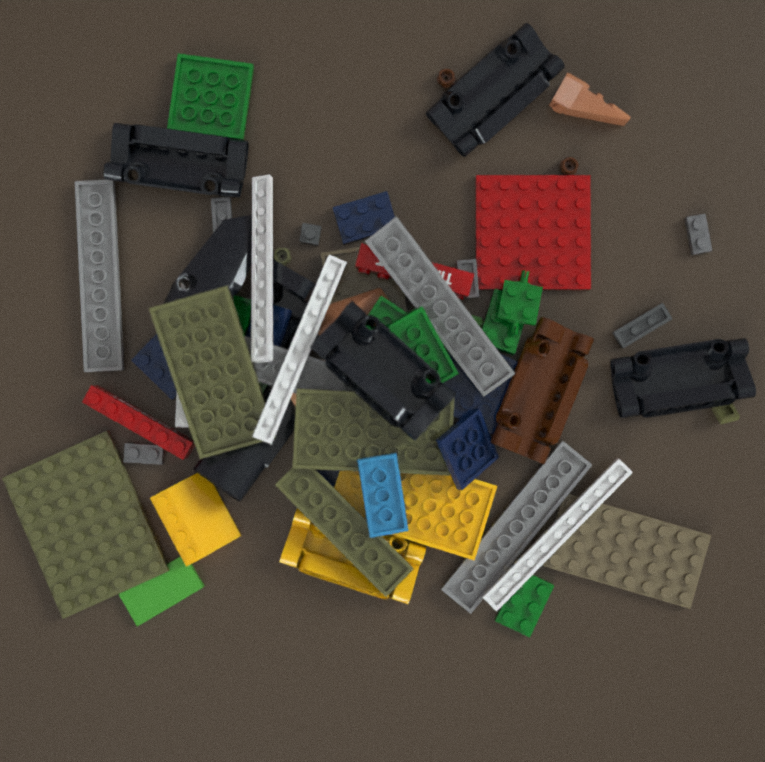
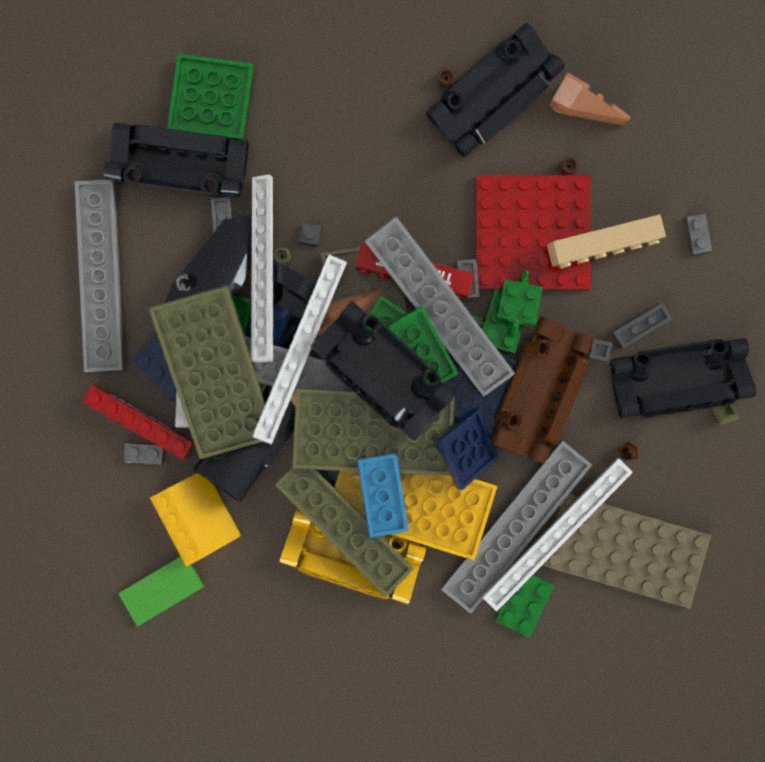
olive plate [2,431,169,619] -> none
dark blue plate [332,191,395,245] -> none
none -> tan brick [547,214,666,269]
none -> dark grey plate [588,339,612,362]
none -> reddish brown plate [620,442,639,461]

